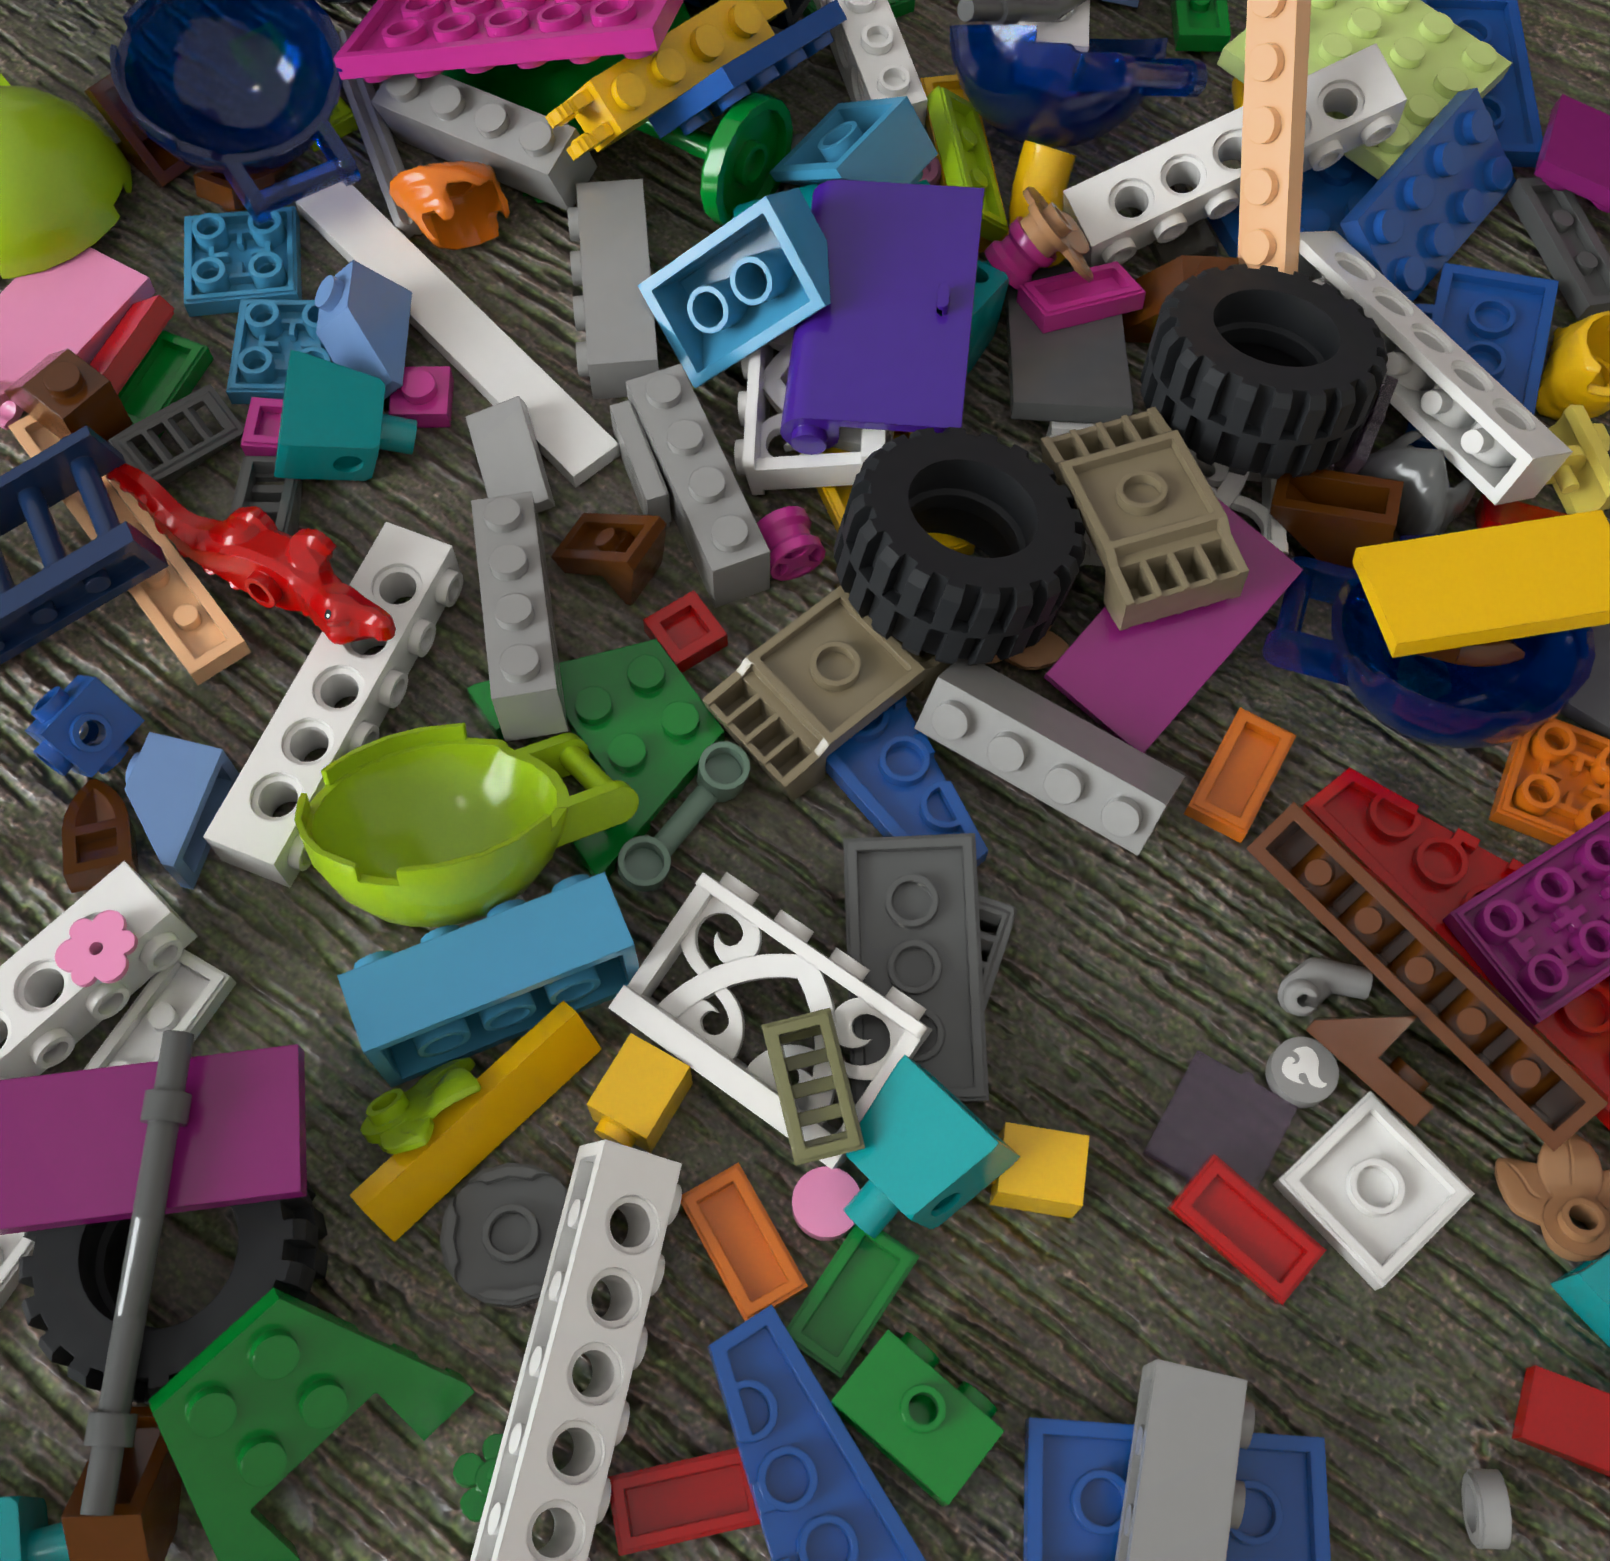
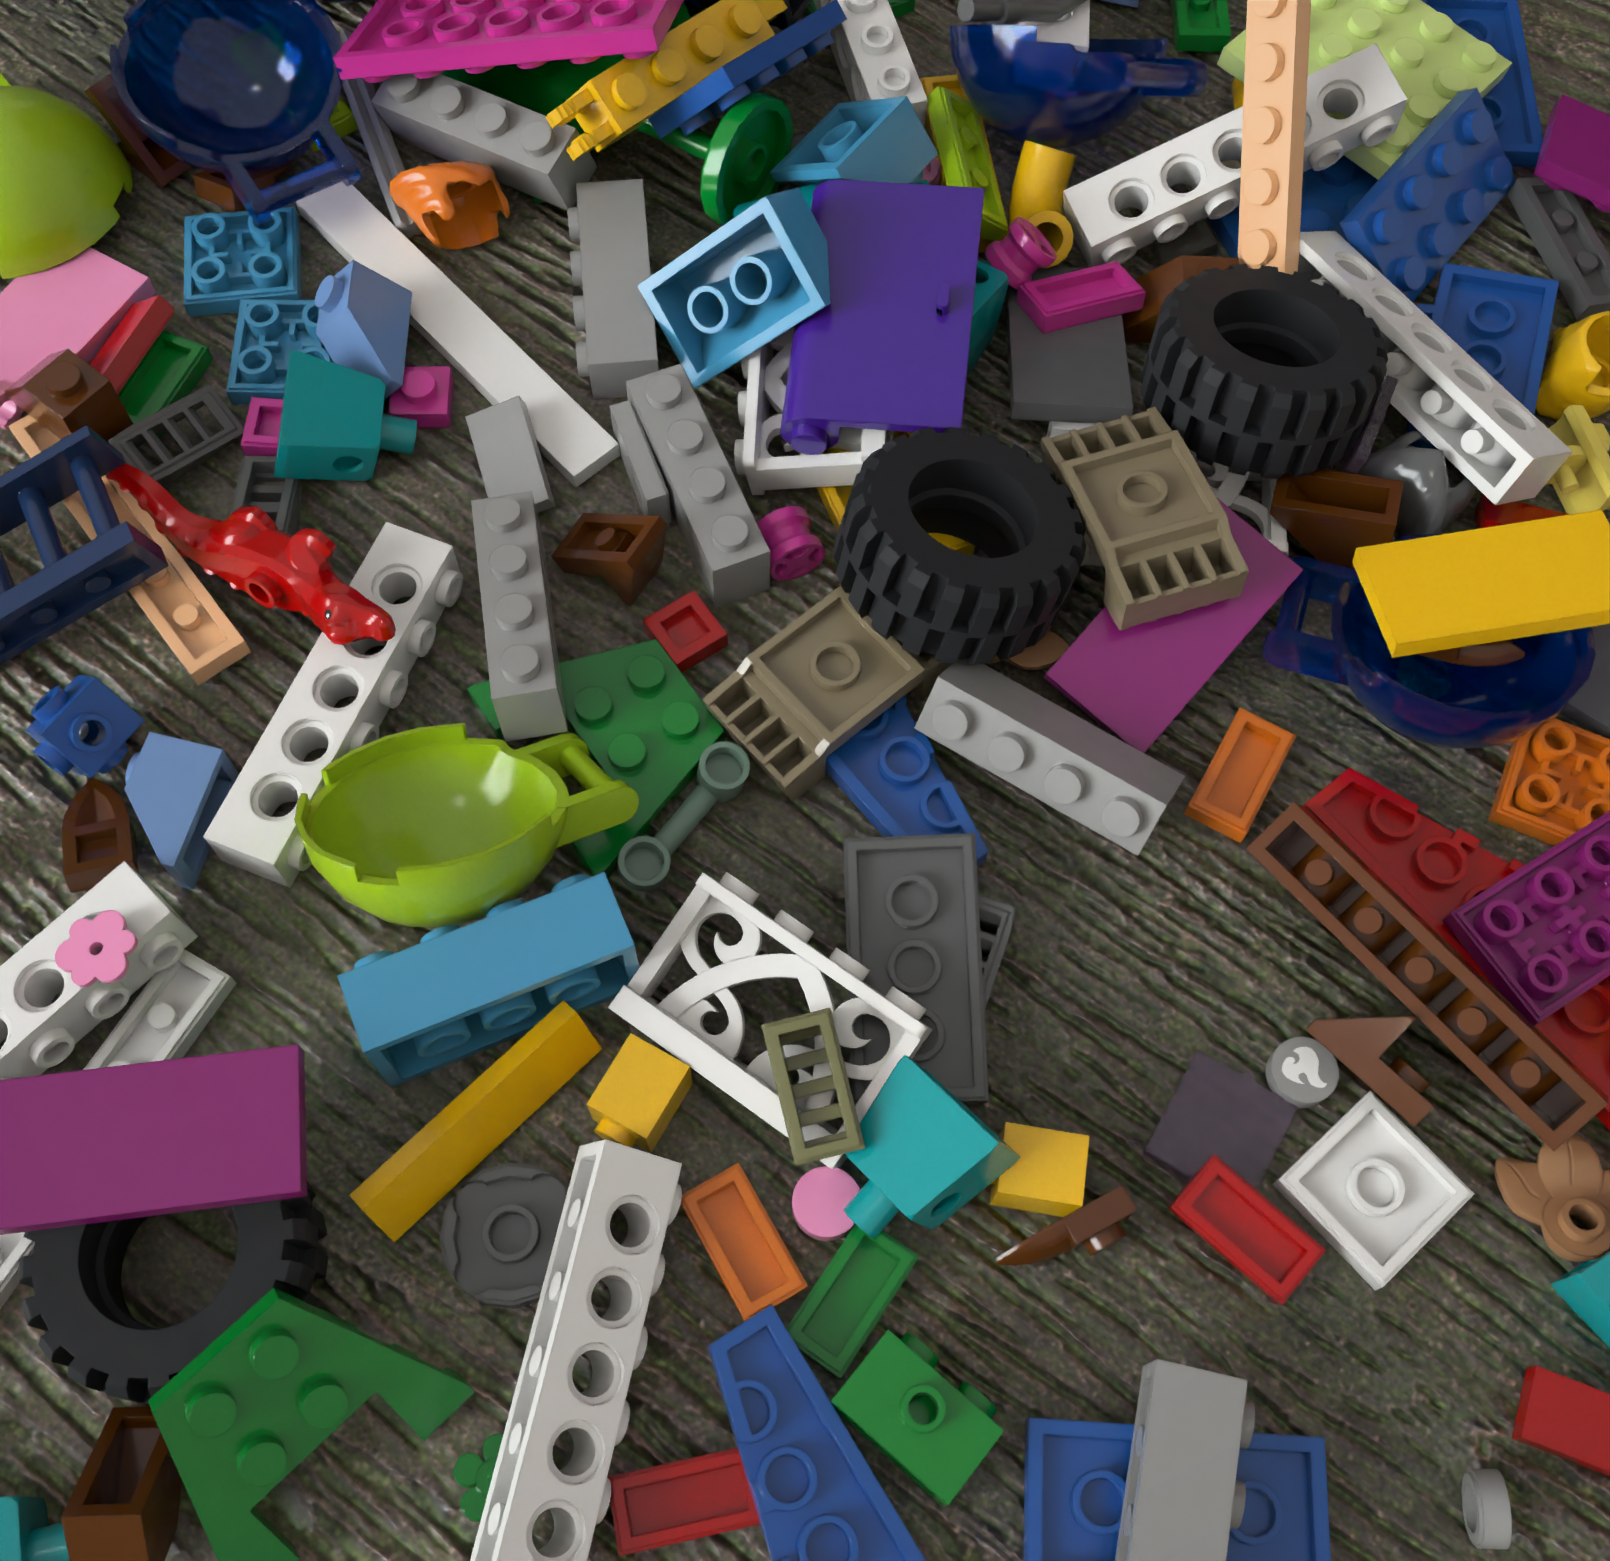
dark grey bar [80,1030,194,1516] -> none
lime plate [360,1057,481,1154] -> none
medium nougat plate [1020,187,1094,283] -> none
light grey arm [1278,957,1373,1016] -> none
none -> reddish brown plate [995,1185,1137,1266]

